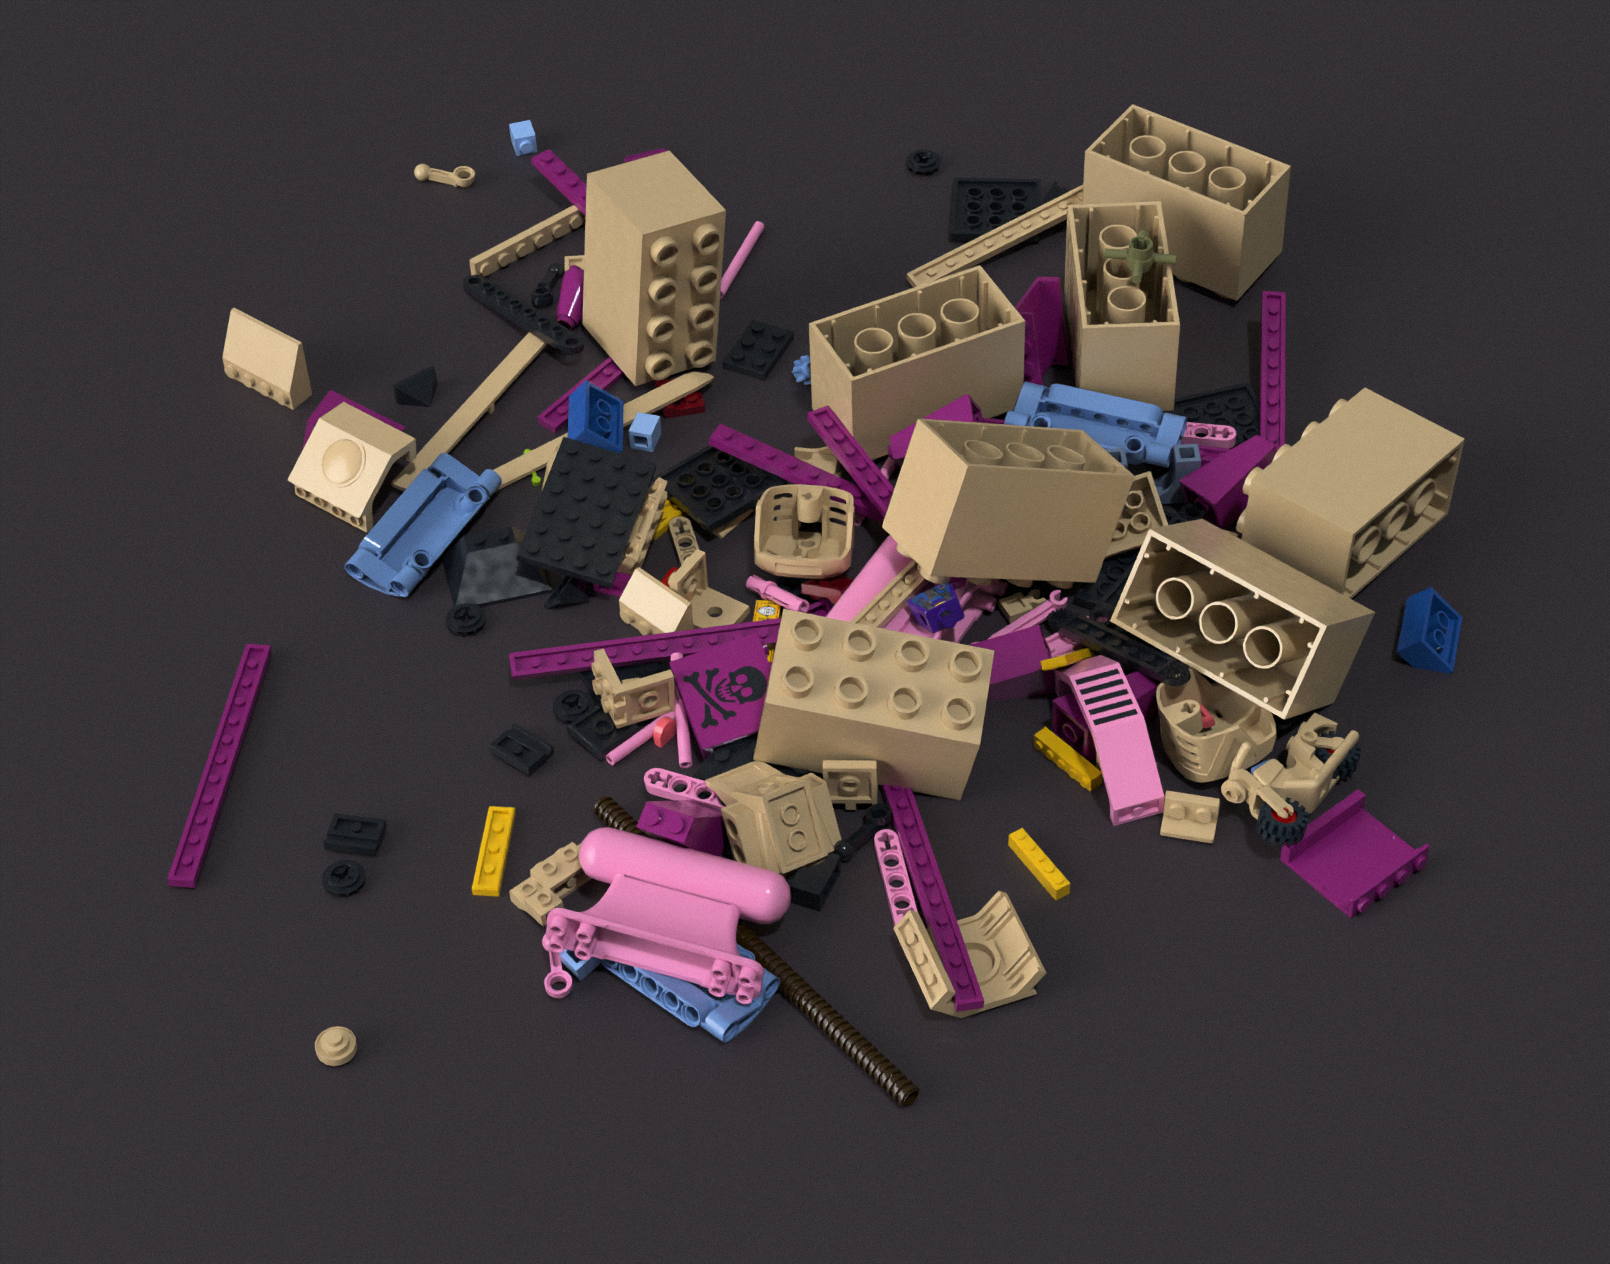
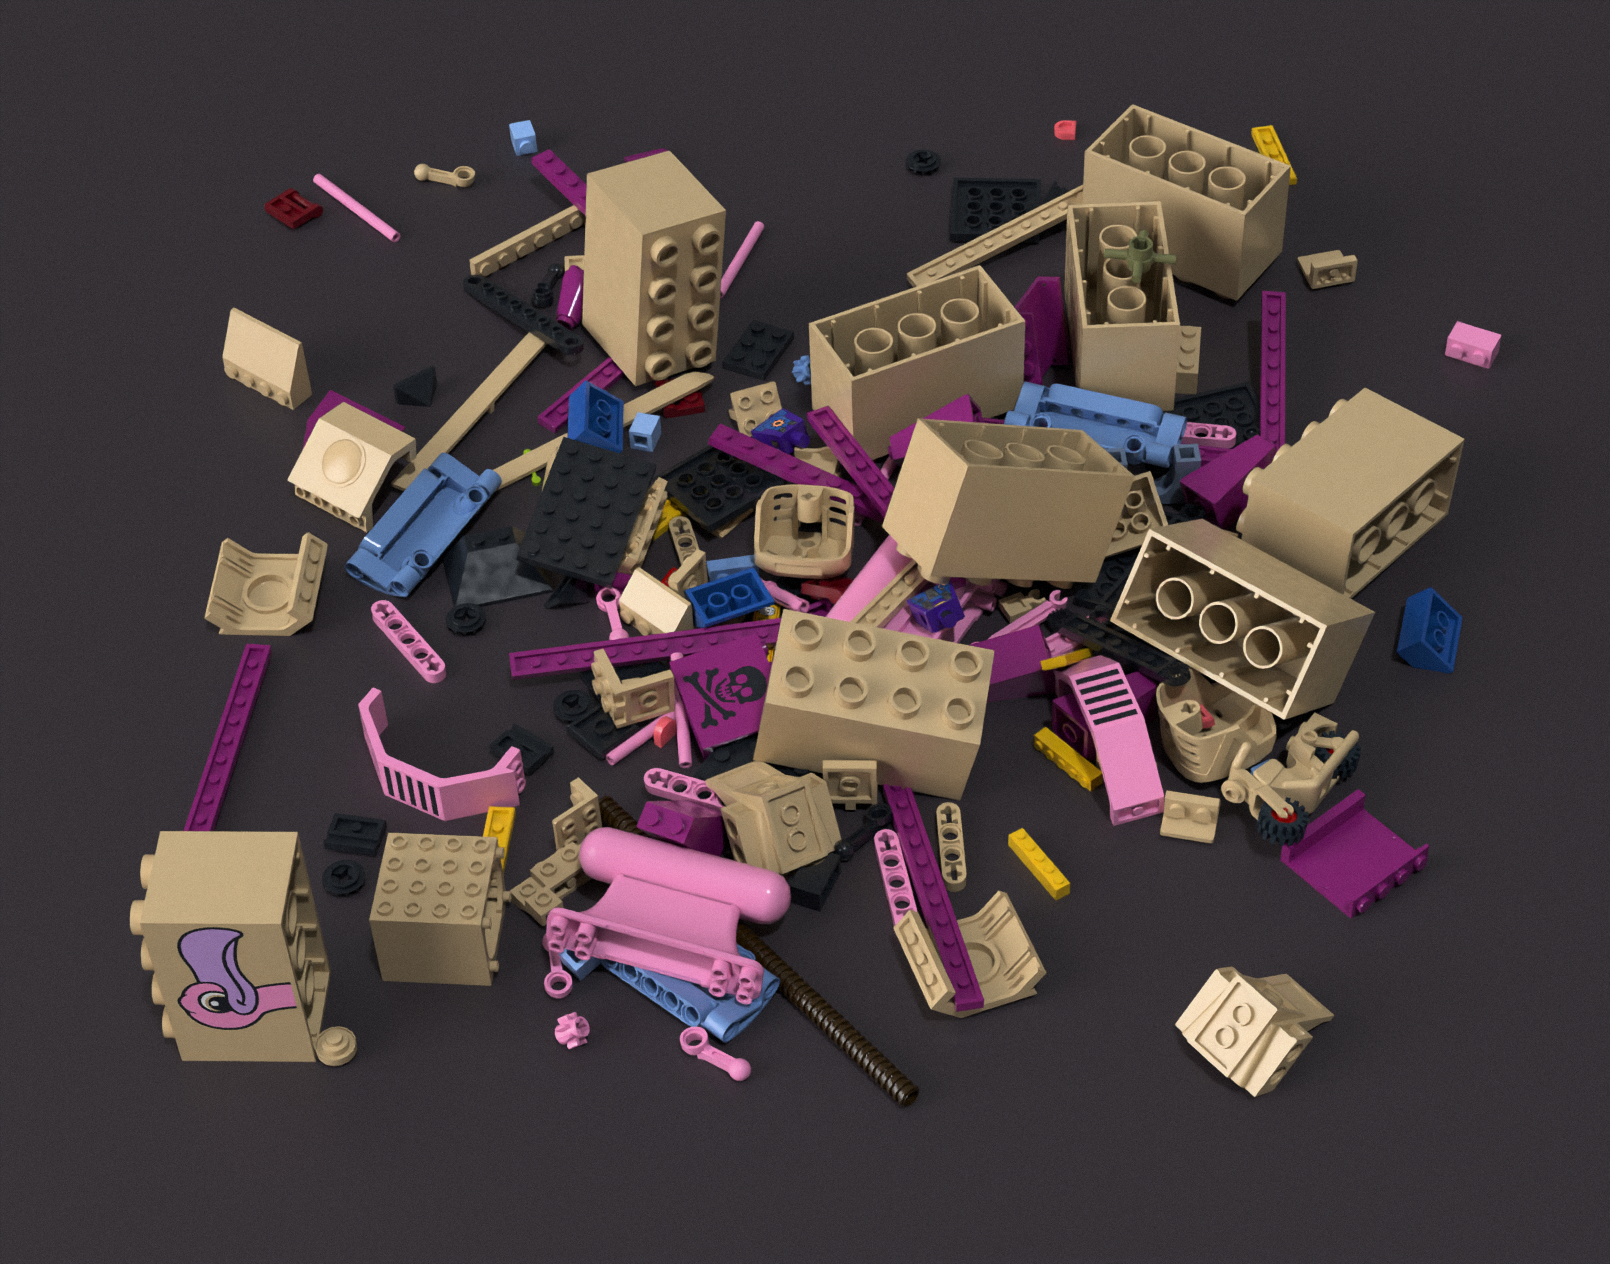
none -> tan brick [130,831,331,1062]
none -> tan panel [204,532,328,636]
none -> dark red plate [264,188,323,229]
none -> bright pink piece [313,174,401,242]
none -> bright pink panel [358,687,526,821]
none -> tan piece [369,833,512,986]
none -> bright pink beam [371,600,446,683]
none -> tan bracket [552,777,602,850]
none -> bright pink gear [555,1012,590,1049]
none -> bright pink piece [596,587,629,640]
none -> bright pink piece [680,1027,751,1081]
none -> blue slope [685,567,774,628]
none -> medium blue bracket [706,555,759,582]
none -> tan bracket [729,381,782,437]
none -> dark purple torso [751,408,810,454]
none -> tan beam [936,802,967,892]
none -> coral tile [1054,120,1076,140]
none -> tan brick [1175,326,1201,394]
none -> tan piece [1175,966,1335,1097]
none -> yellow tile [1251,125,1297,185]
none -> tan bracket [1297,250,1358,289]
none -> bright pink brick [1445,321,1502,369]

